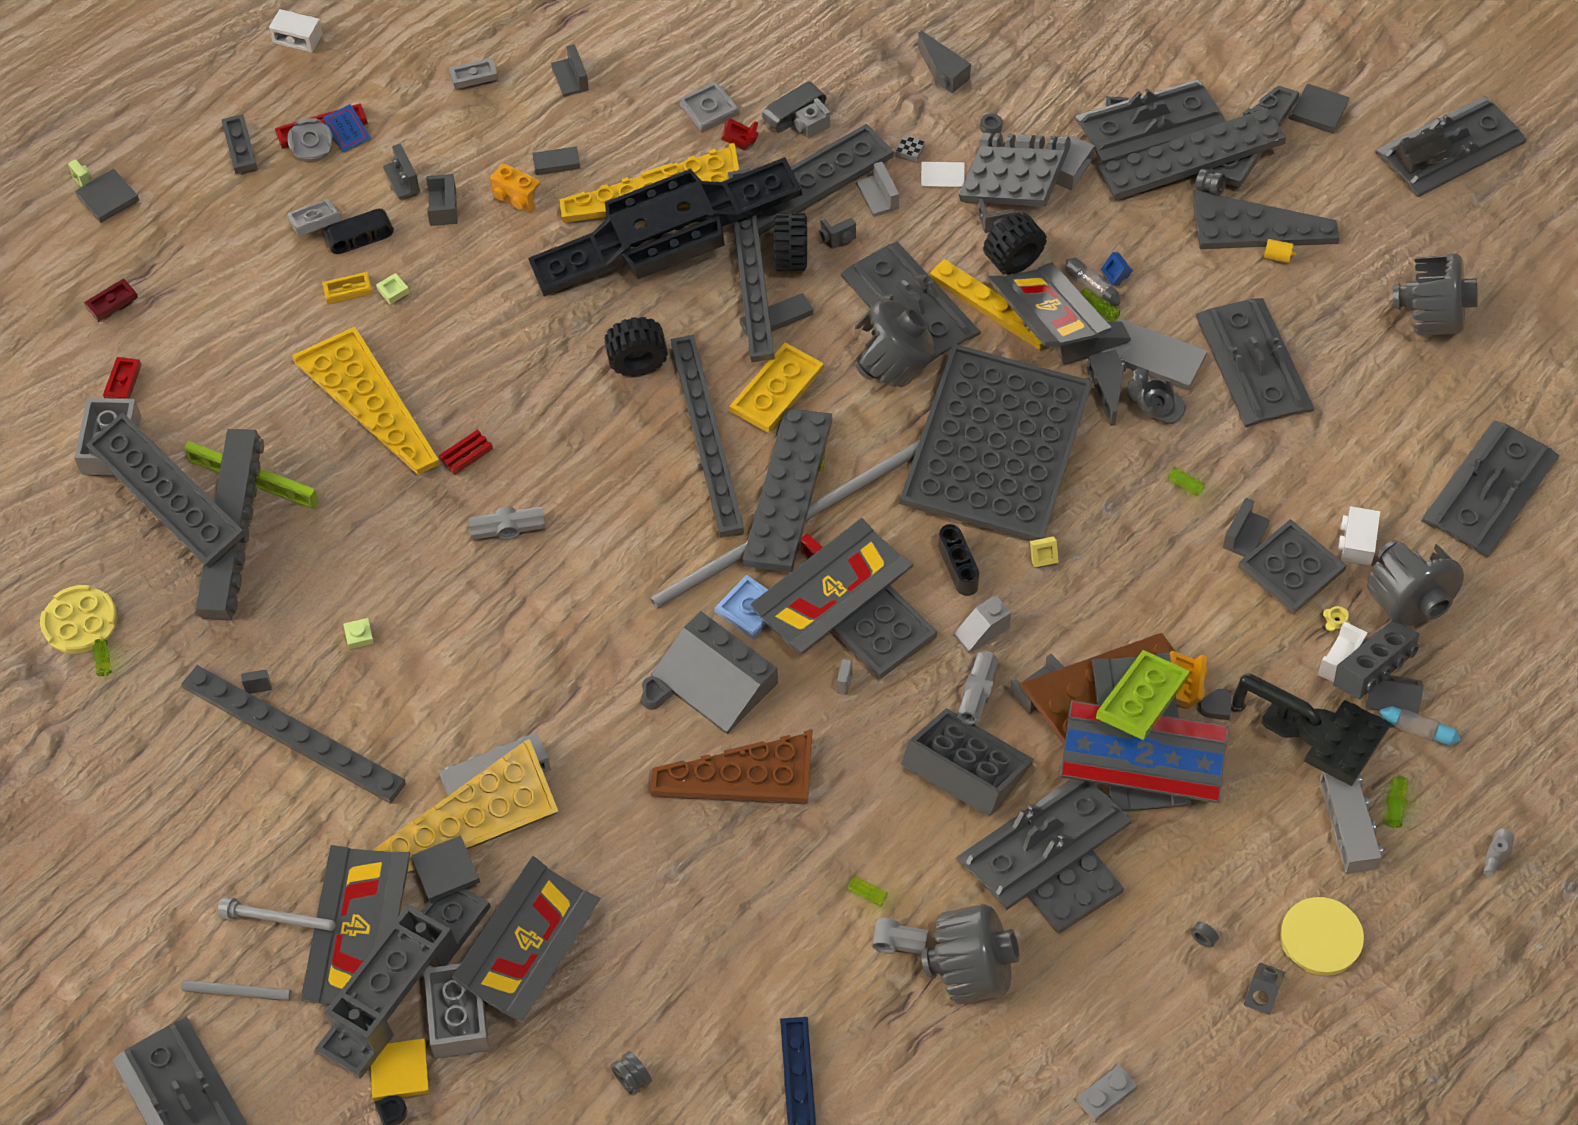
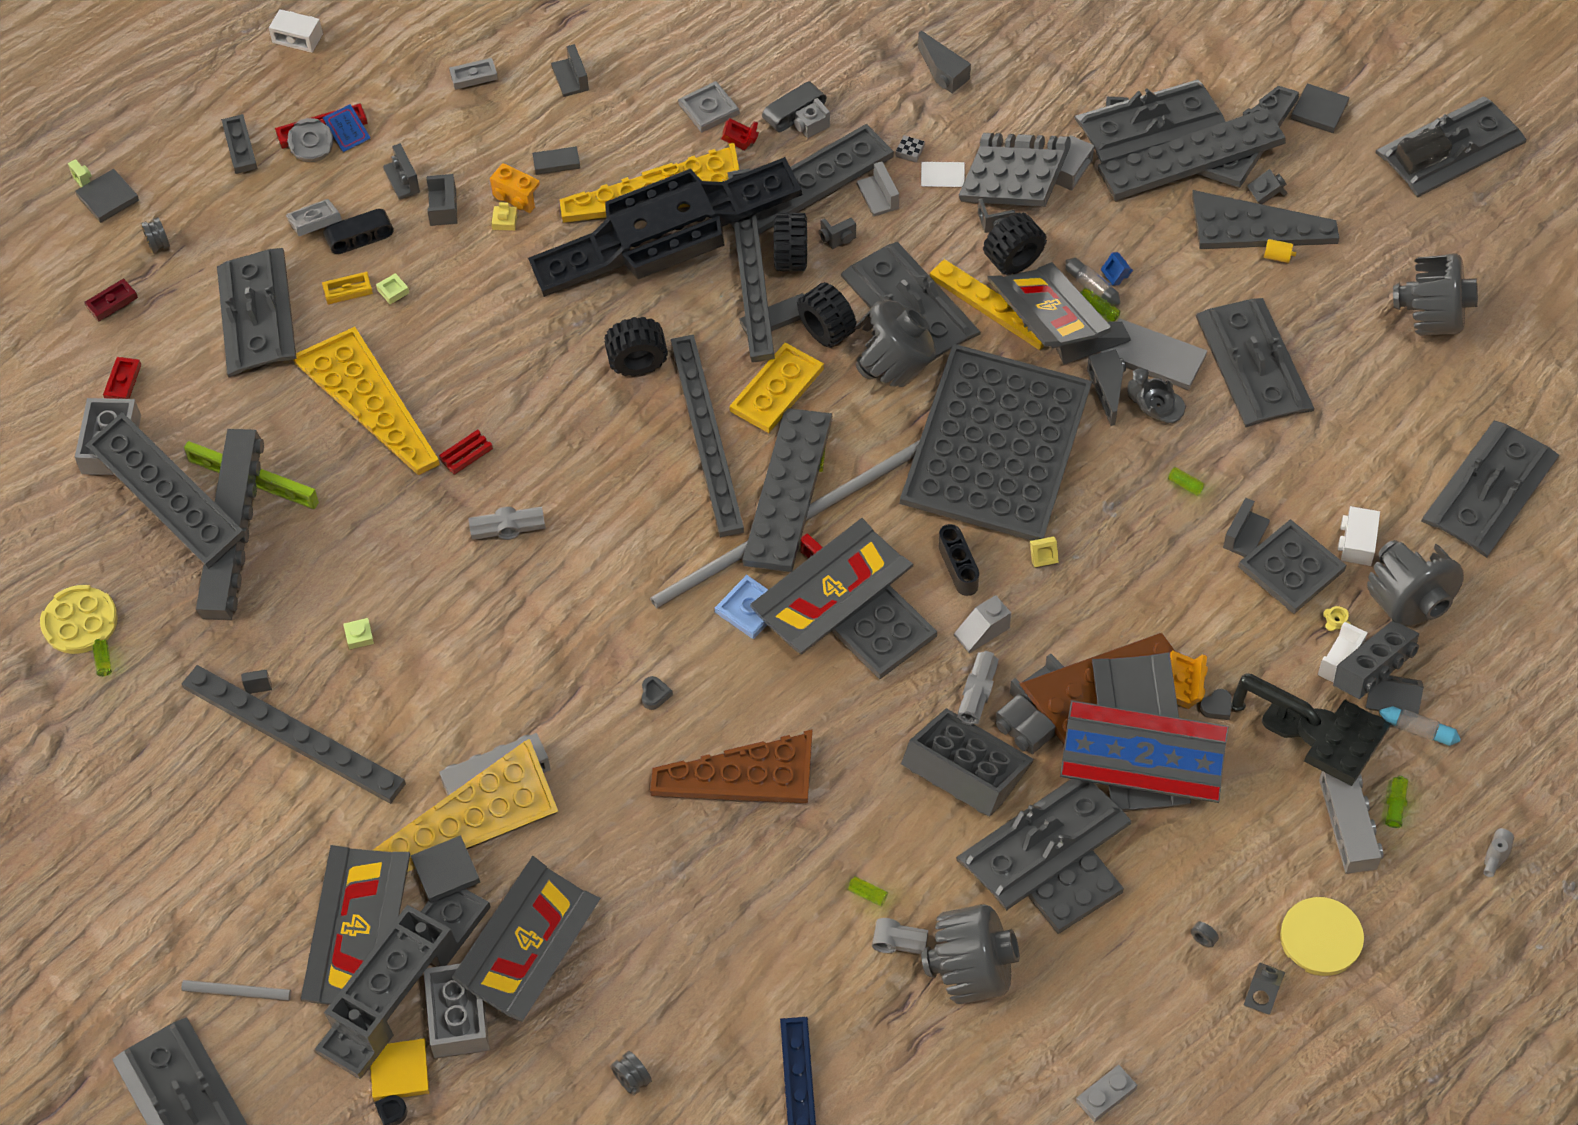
light grey piece [218,897,336,931] -> none
slope [651,611,778,734] -> none
light grey tile [837,659,853,695] -> none
dark grey tile [980,114,1003,135] -> none
lime plate [1096,650,1190,740] -> none
dark grey wheel [1196,168,1227,195] -> none
none -> dark grey wheel [141,217,170,253]
none -> dark grey hinge [217,248,297,377]
none -> light yellow tile [492,202,518,231]
none -> black tyre [797,282,857,348]
none -> dark grey brick [996,694,1055,754]
none -> dark grey bracket [1247,169,1288,204]

